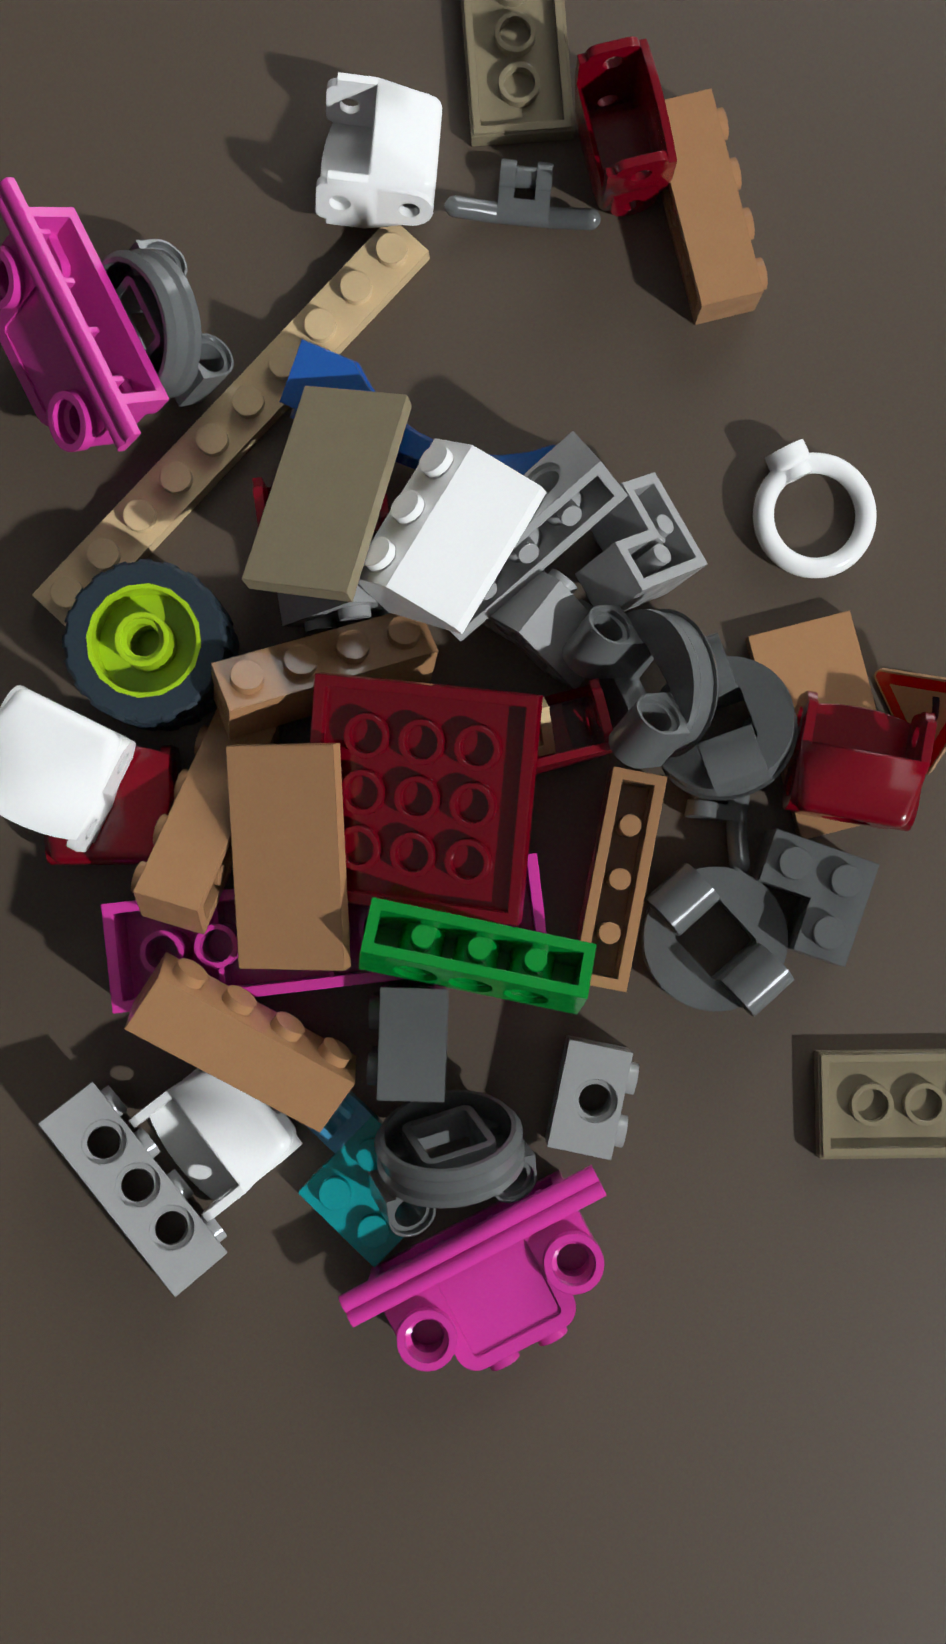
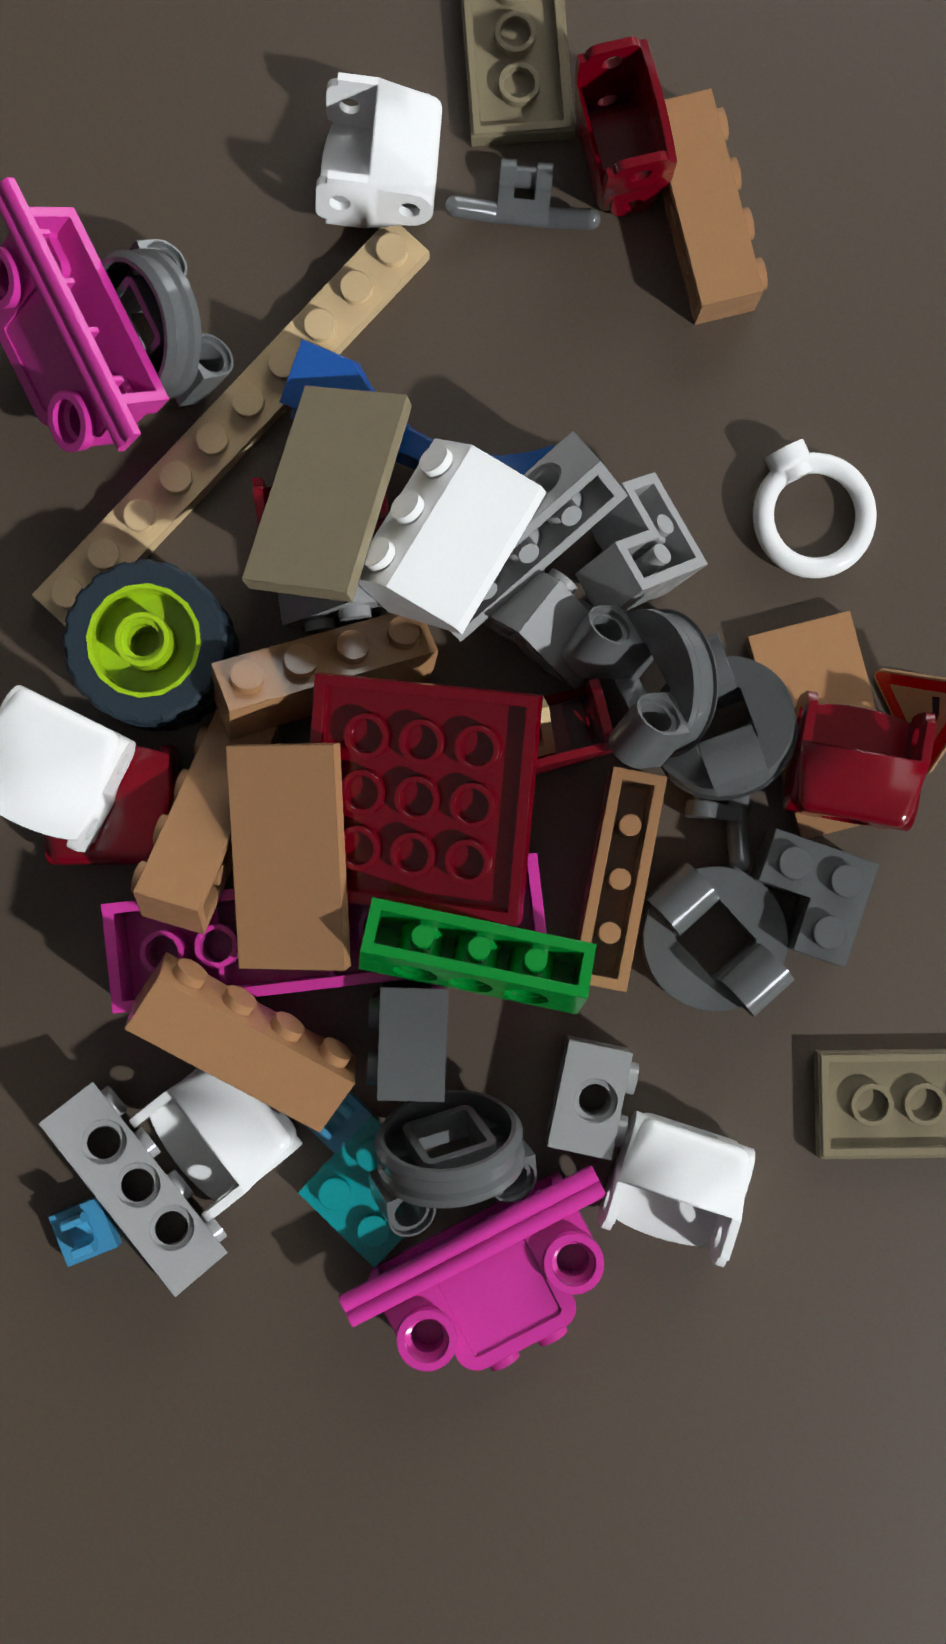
none -> dark azure tile [48,1196,122,1267]
none -> white piece [598,1111,755,1267]

